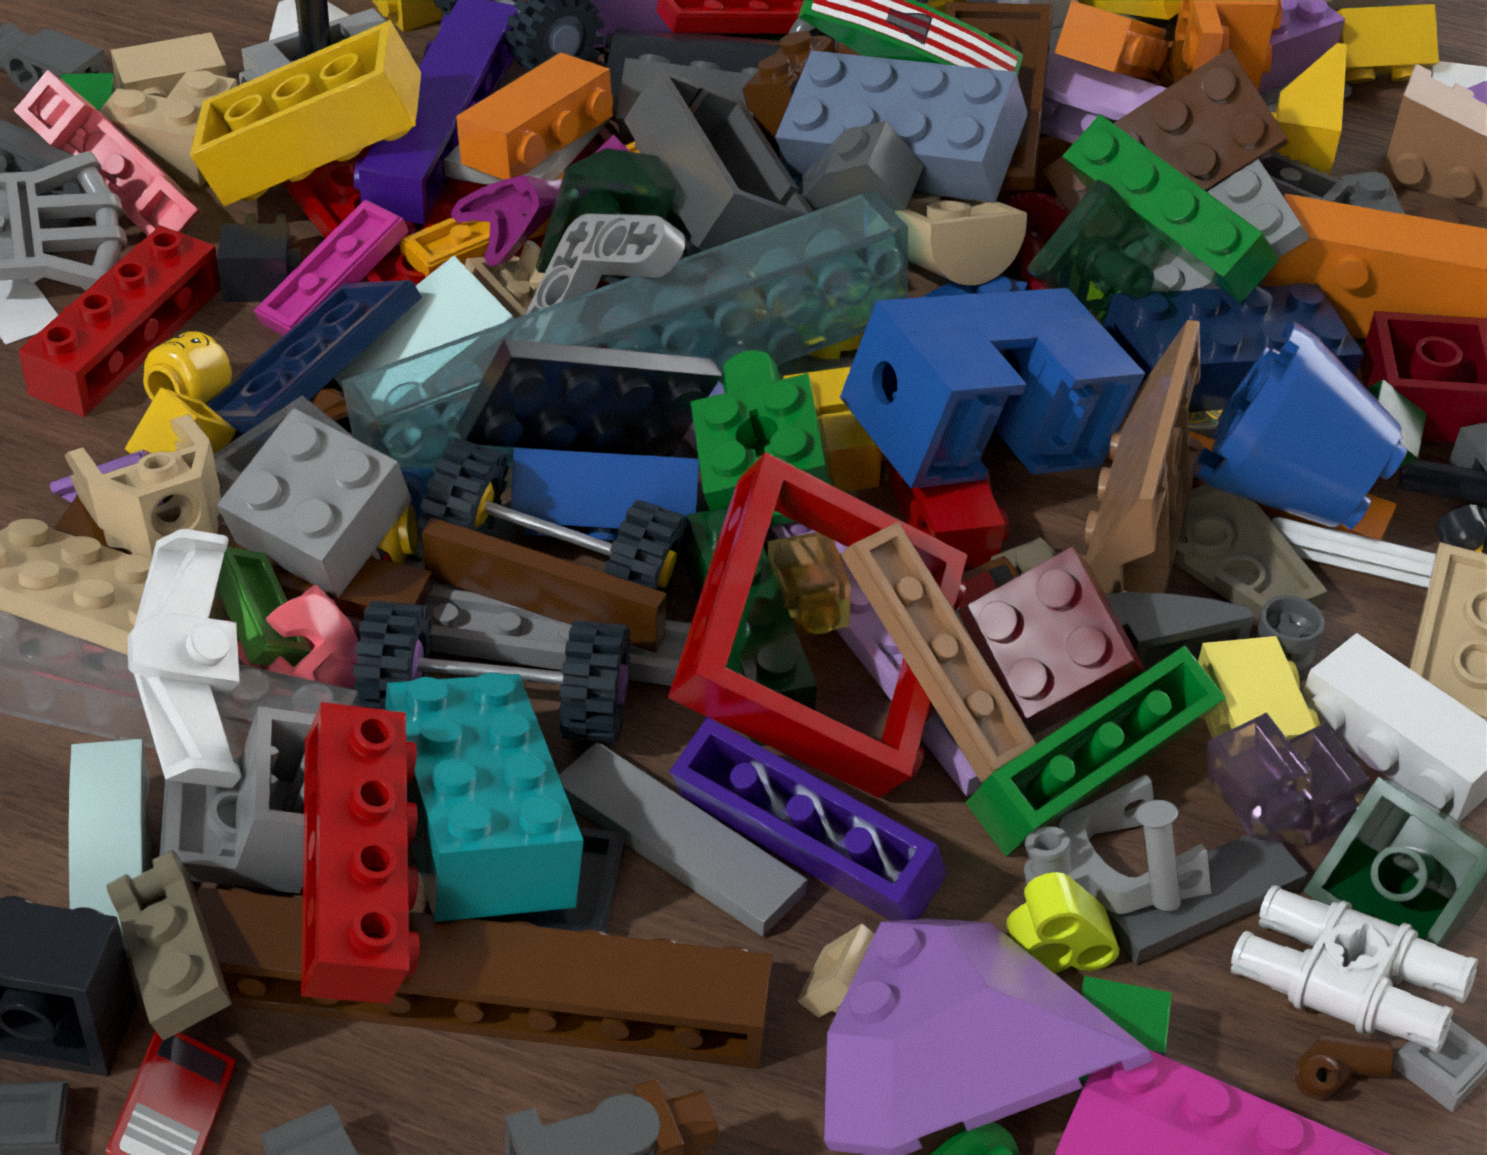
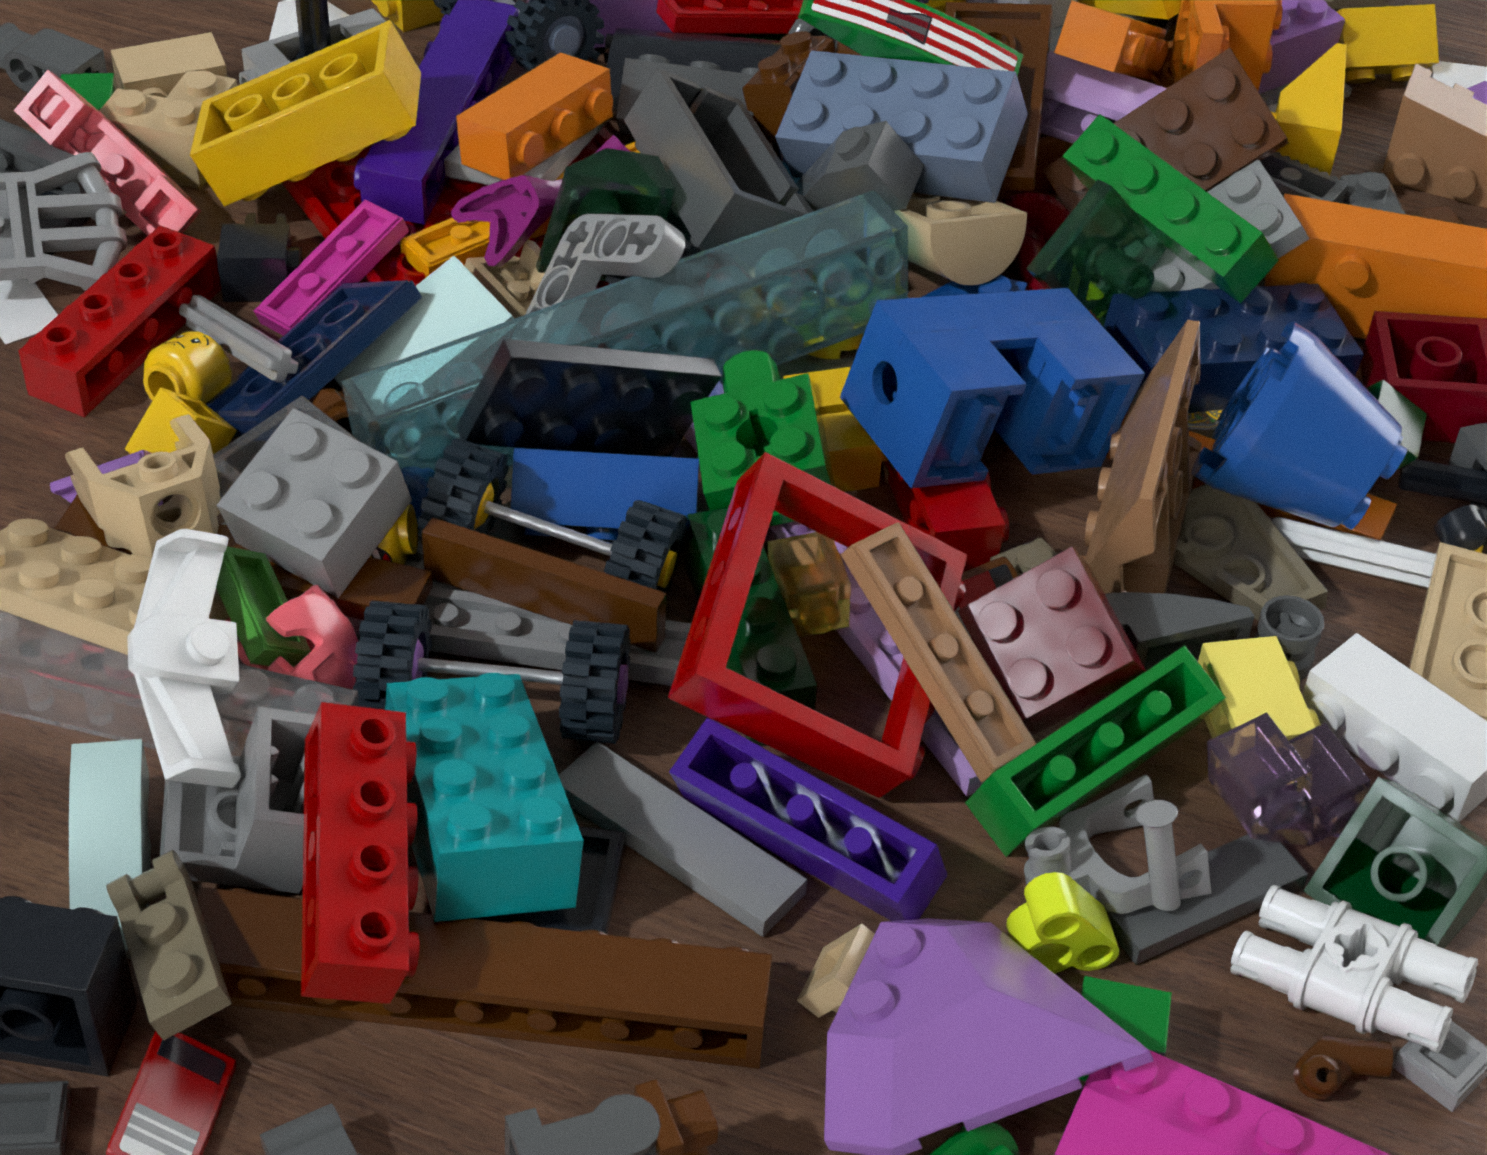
none -> light grey axle [179,295,298,383]

